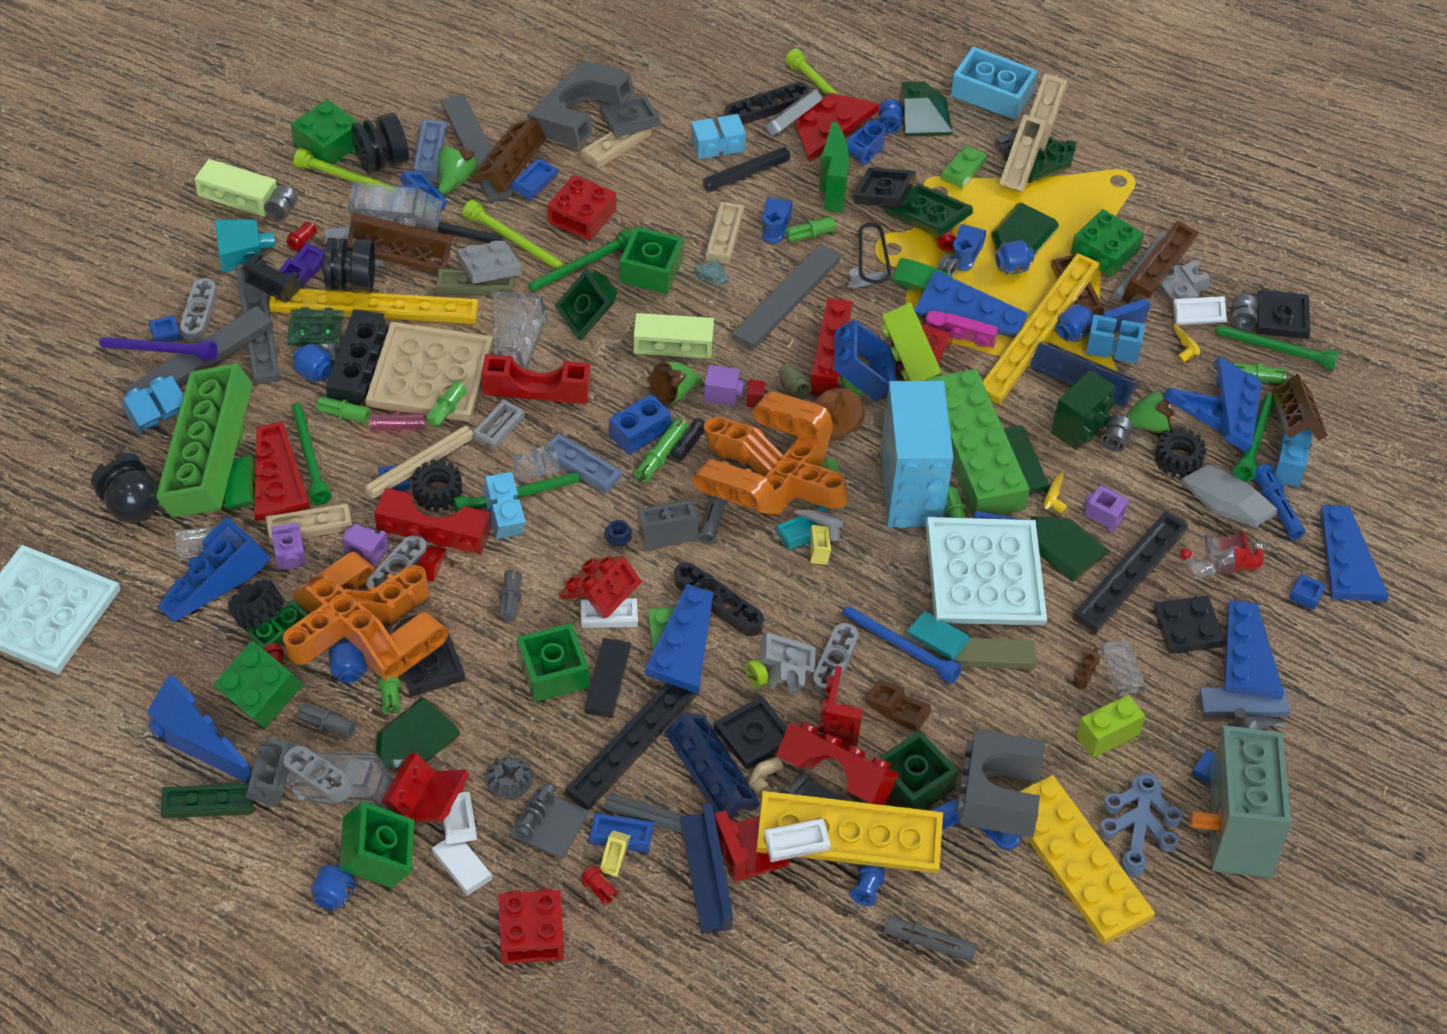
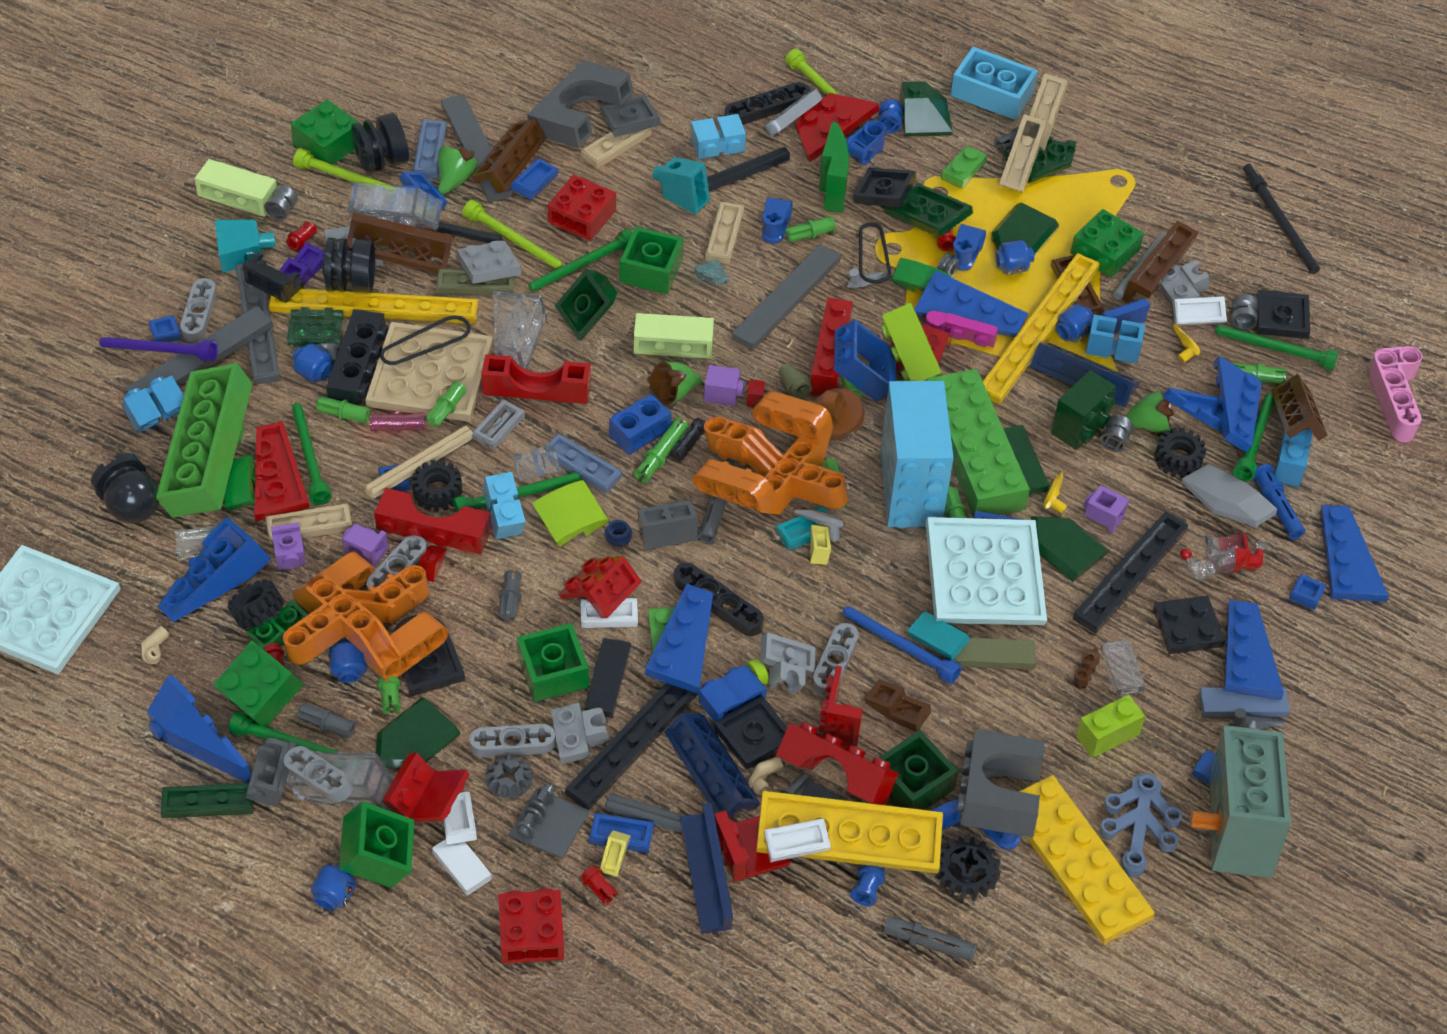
none -> tan arm [141,626,169,665]
none -> green piece [228,711,365,770]
none -> black piece [380,315,471,365]
none -> light grey beam [470,724,555,758]
none -> lime slope [532,480,609,547]
none -> light grey plate [551,703,610,764]
none -> teal torso [652,157,710,214]
none -> blue brick [698,665,767,722]
none -> black gear [935,837,1001,901]
none -> black bar [1243,164,1320,274]
none -> bright pink beam [1368,346,1423,443]

